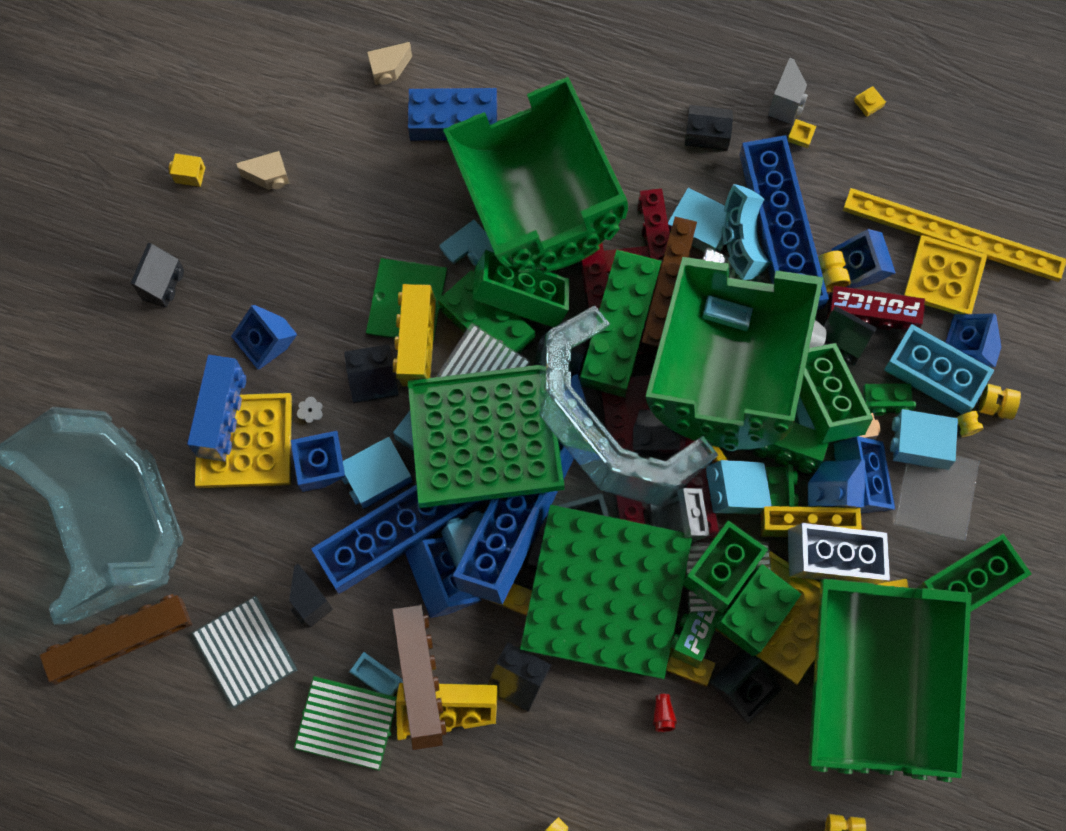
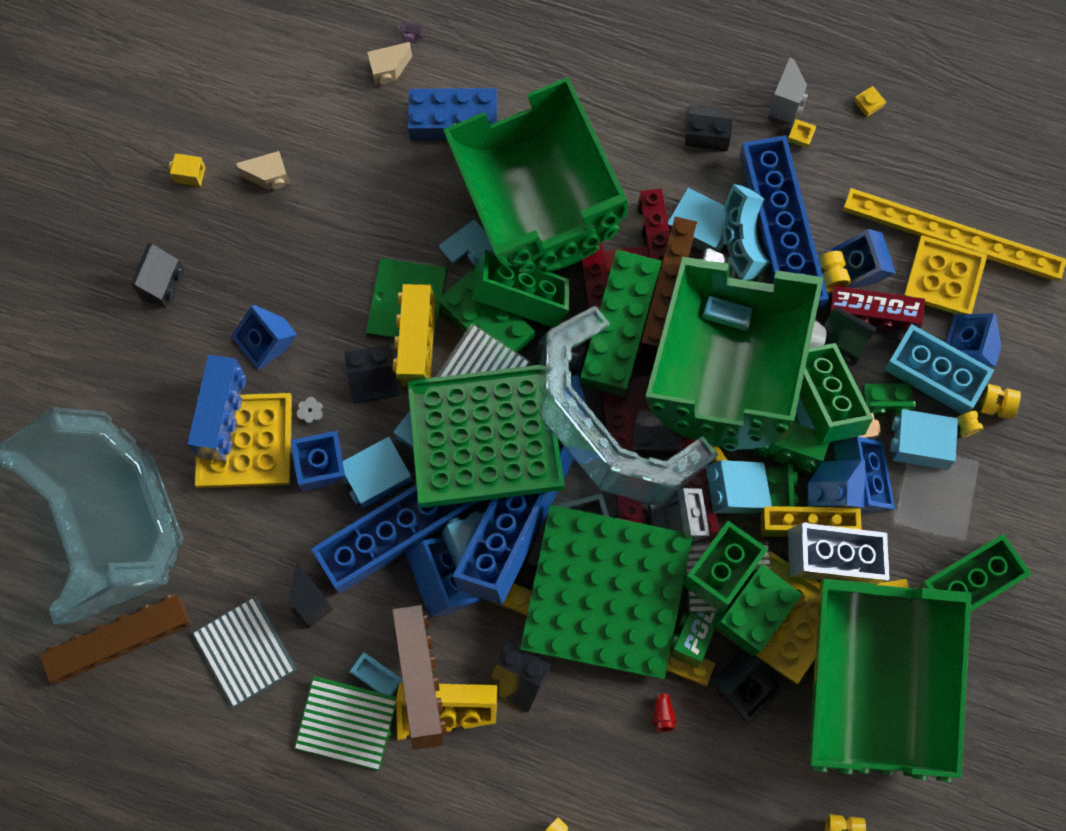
none -> clear purple tile [399,22,425,47]

